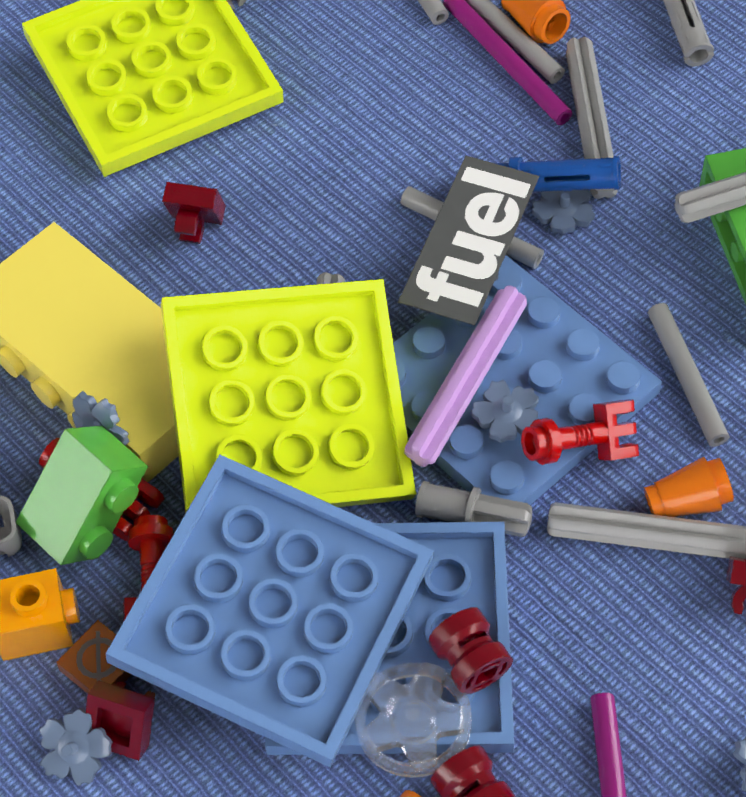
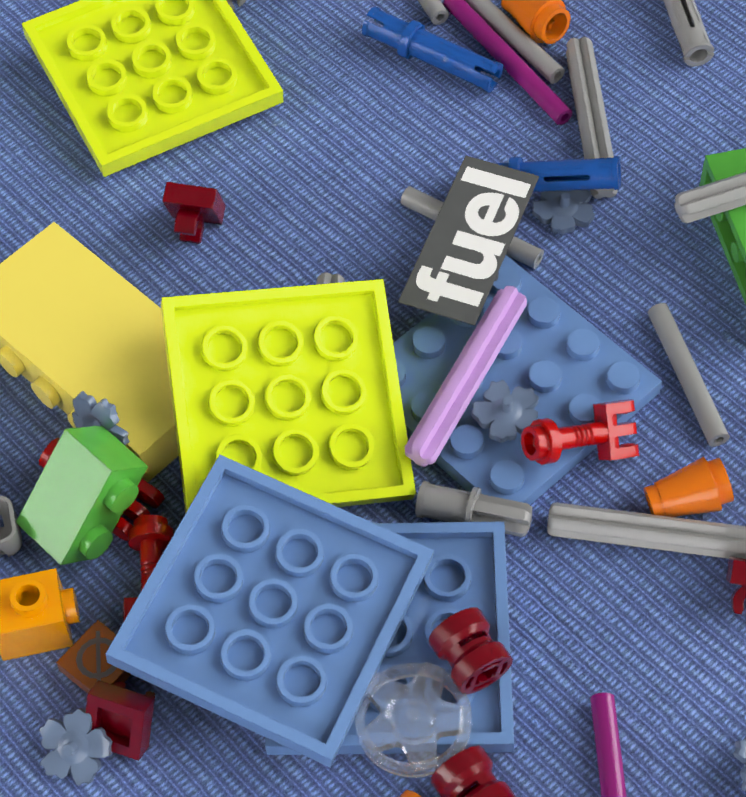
none -> blue pin [362,6,503,93]

